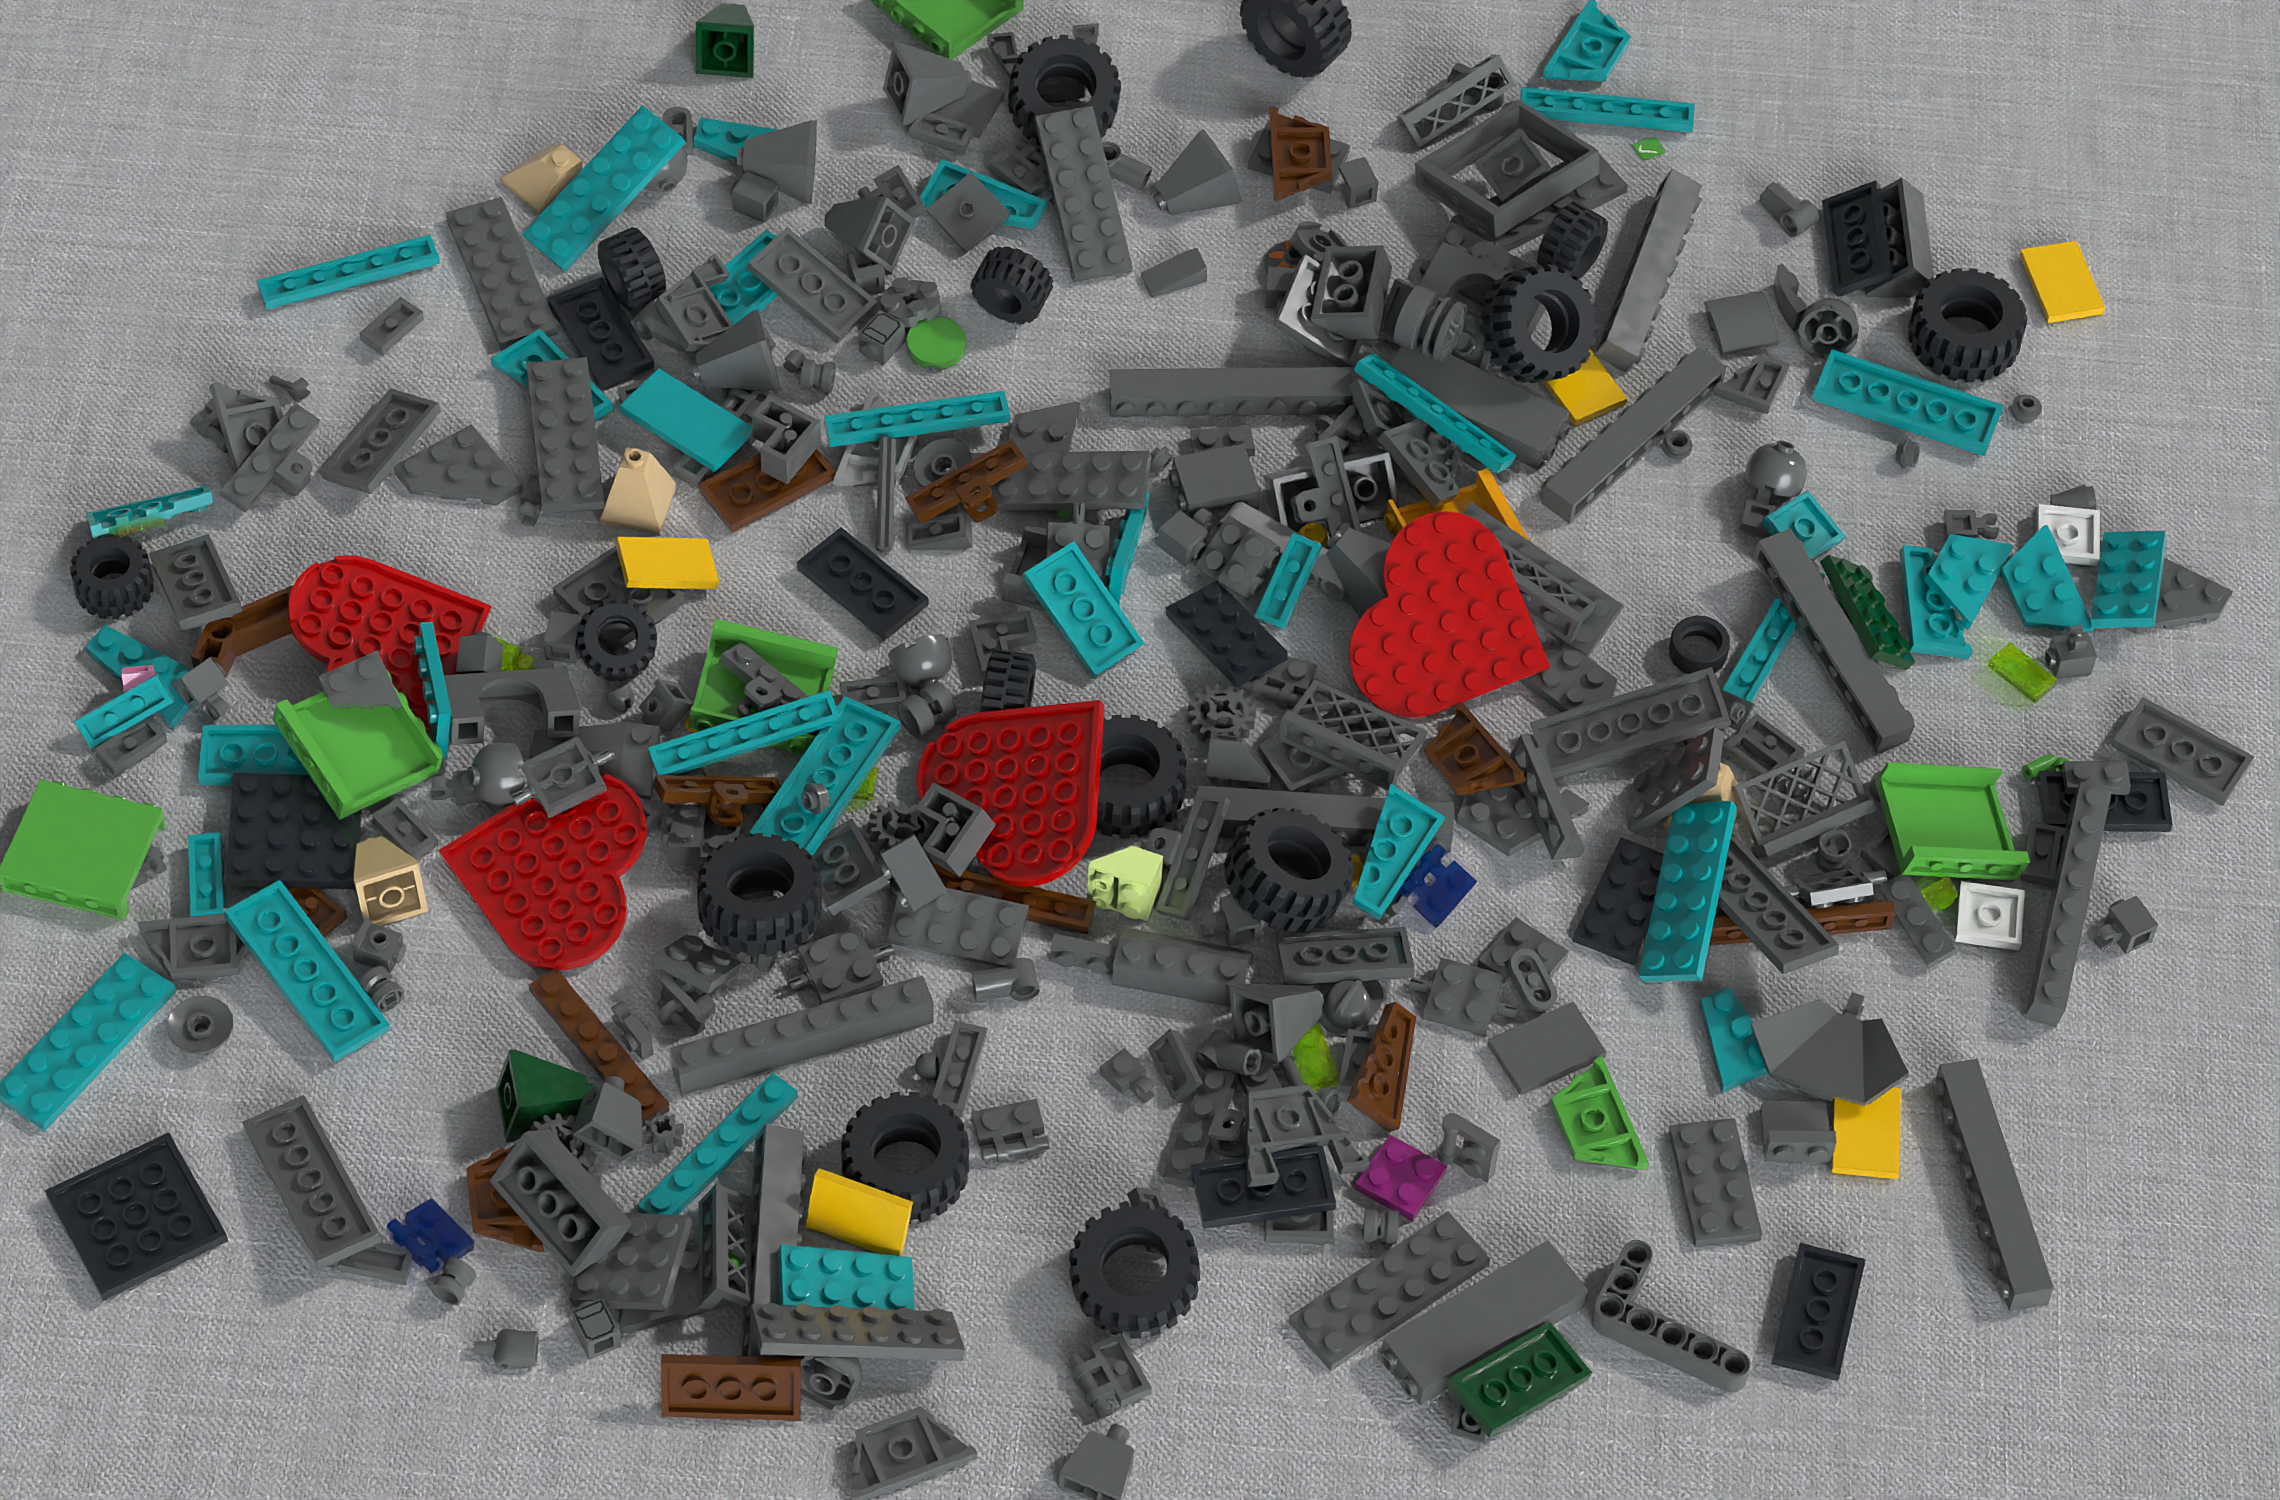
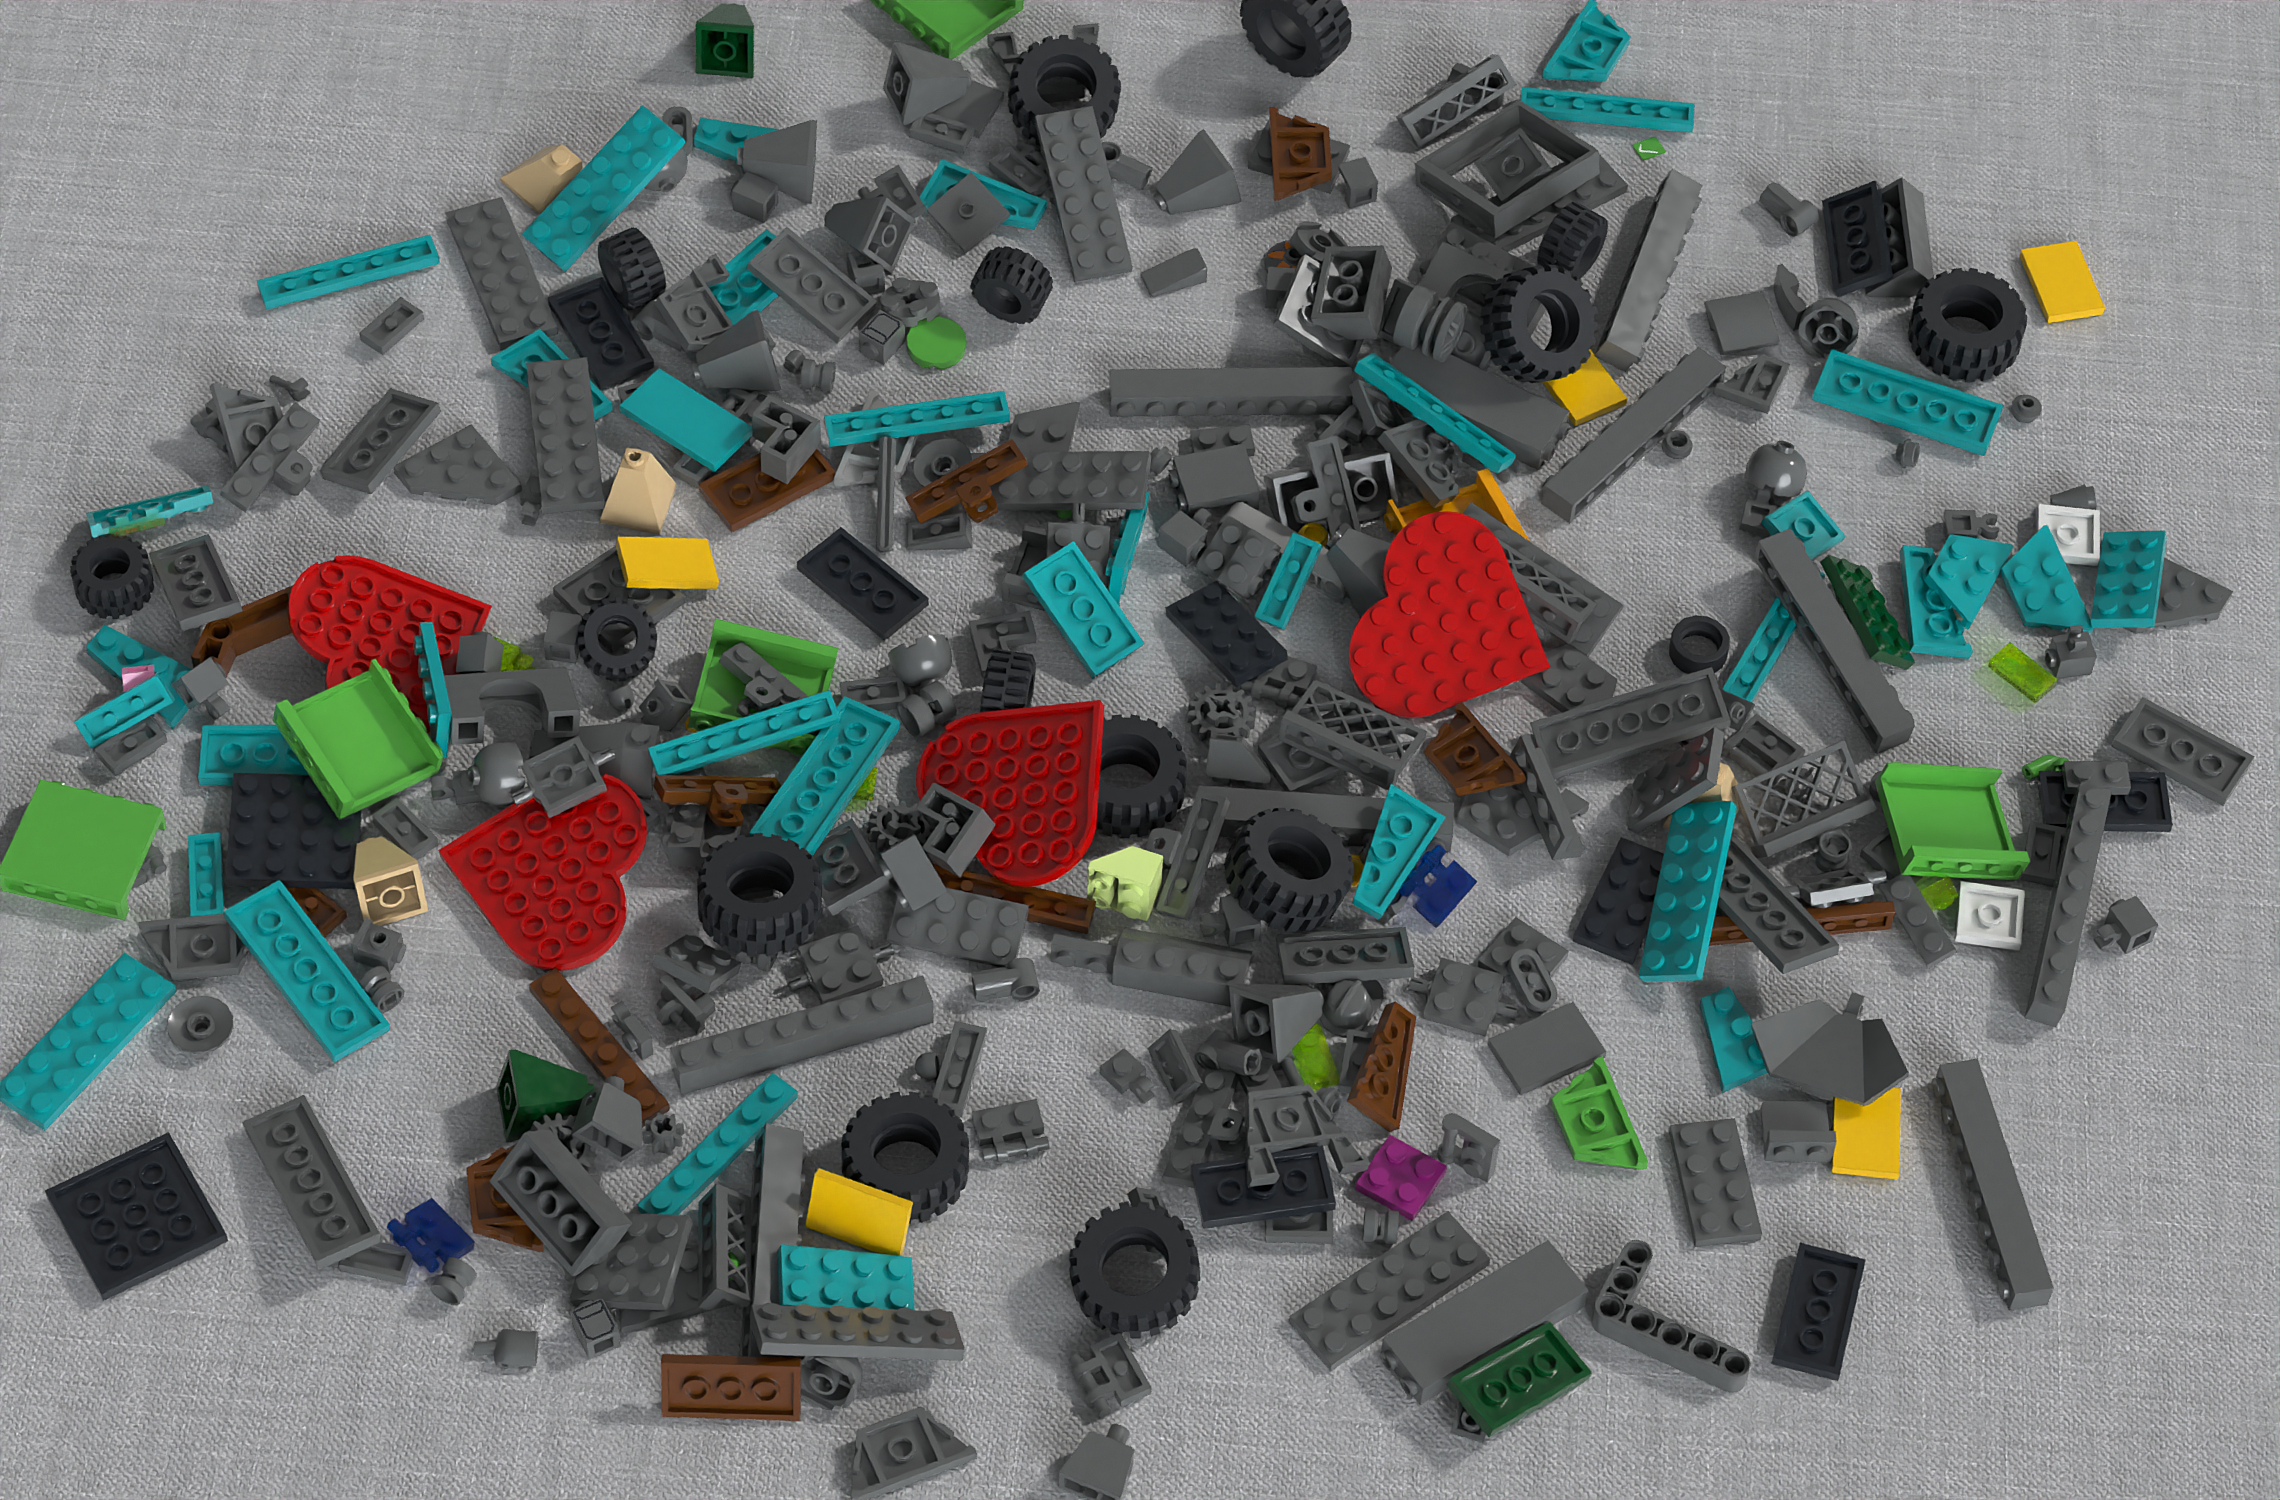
dark grey wing [318,650,403,709] -> none
dark grey plate [801,782,830,815] -> none

